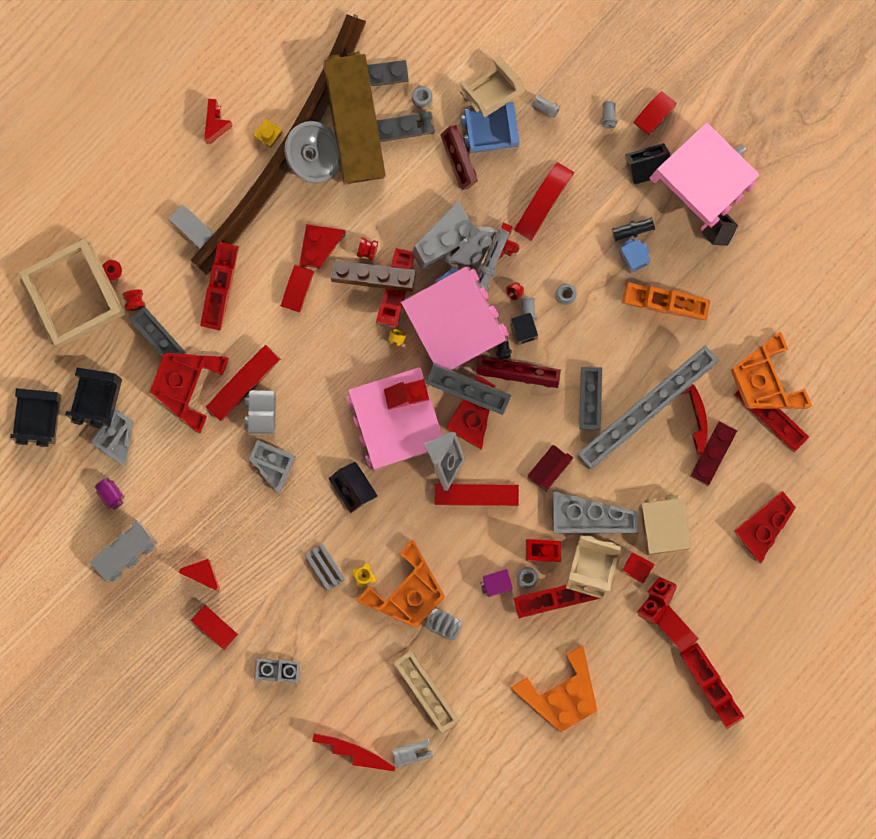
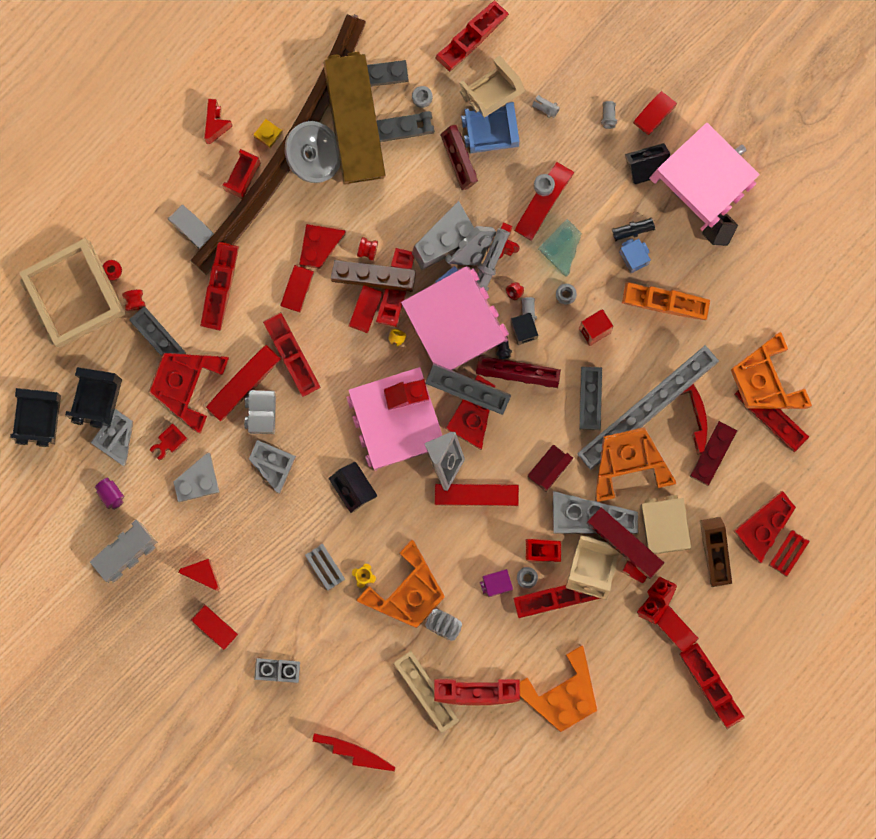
light grey hinge [392,739,434,768] -> none
none -> red plate [150,424,188,461]
none -> light grey wing [173,453,220,502]
none -> red panel [222,149,261,199]
none -> red slope [263,312,321,397]
none -> red slope [348,285,383,333]
none -> red slope [434,679,520,705]
none -> red slope [435,0,509,72]
none -> light grey tile [534,174,555,196]
none -> clear light blue wing [538,219,582,277]
none -> red panel [579,309,614,346]
none -> dark red tile [587,507,665,579]
none -> orange wing [595,427,676,502]
none -> reddish brown slope [700,517,732,587]
none -> red tile [769,530,810,577]

